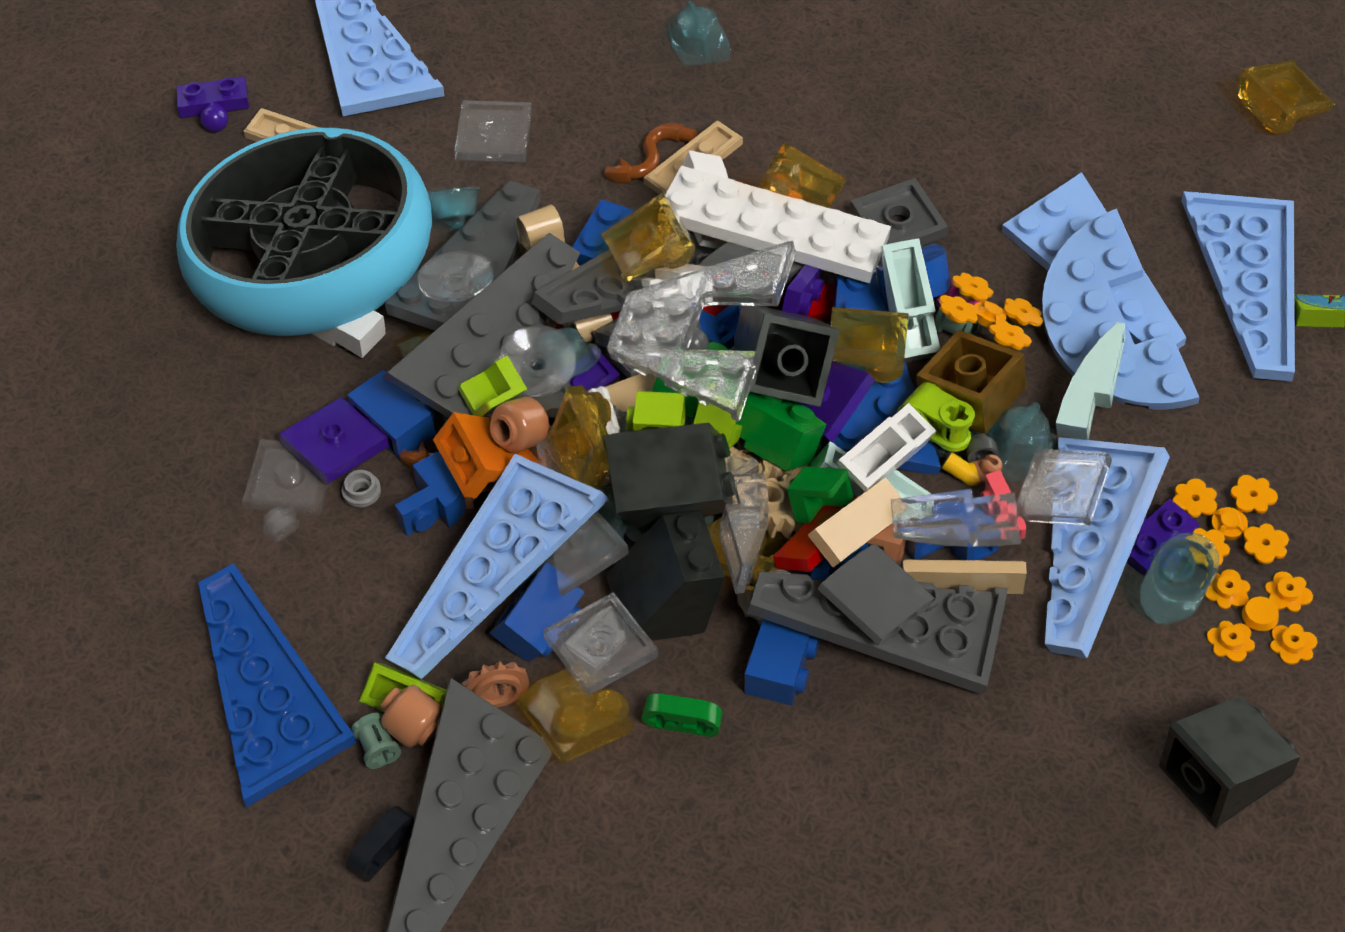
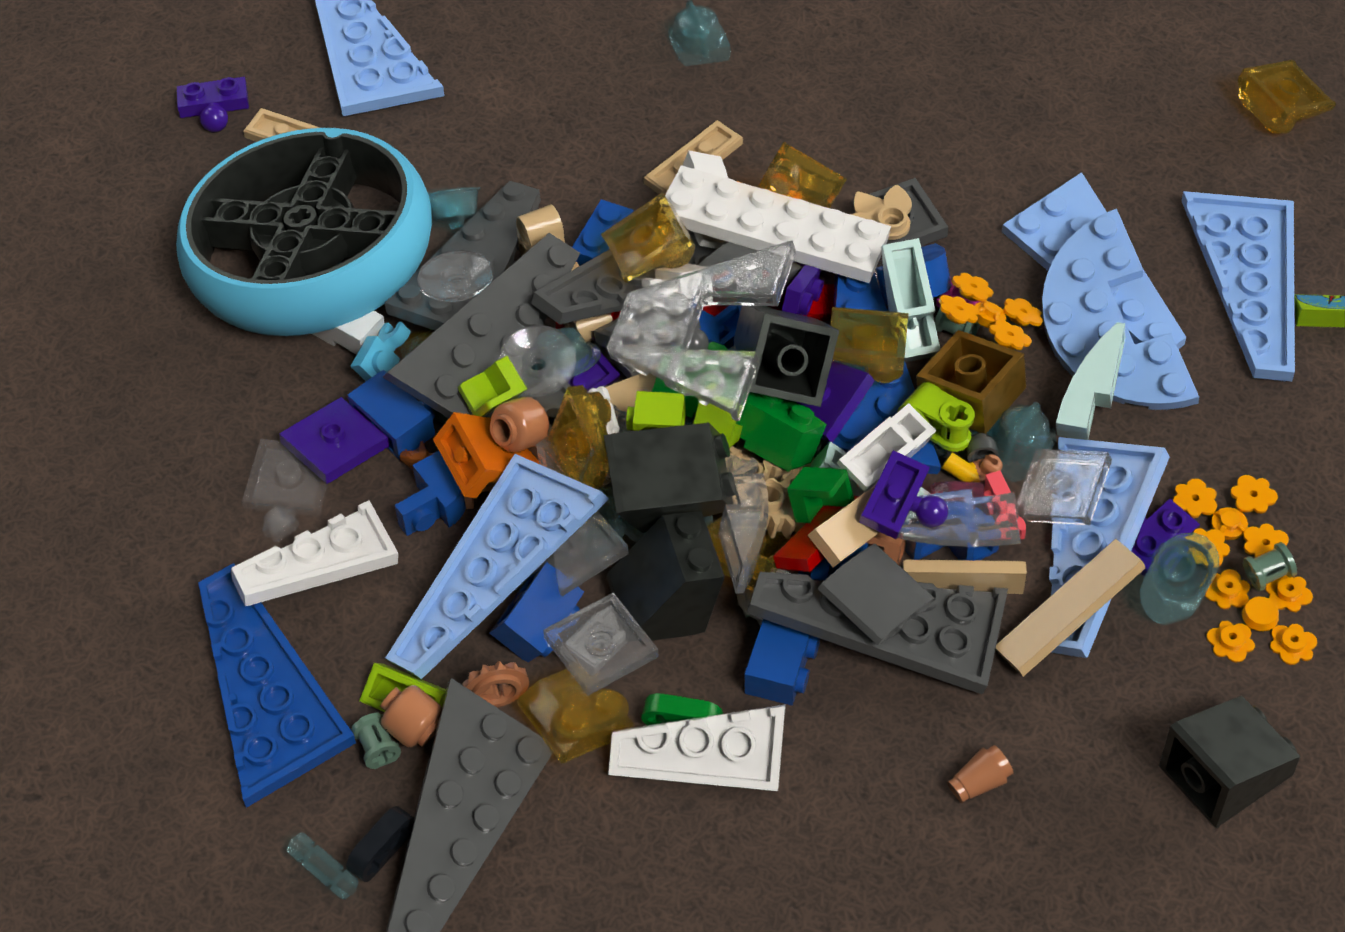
light grey plate [342,470,381,507] -> none
clear plate [454,100,532,162] -> none
dark orange animal [604,123,697,183] -> none
none -> white wing [231,500,398,607]
none -> clear light blue axle [286,832,359,900]
none -> medium azure plate [350,322,411,381]
none -> white wing [608,704,786,791]
none -> tan plate [851,185,912,240]
none -> dark purple plate [859,450,948,539]
none -> clear pink tile [931,481,984,500]
none -> nougat cone [947,745,1014,803]
none -> tan tile [995,539,1146,677]
none -> sand green bush [1243,542,1297,592]

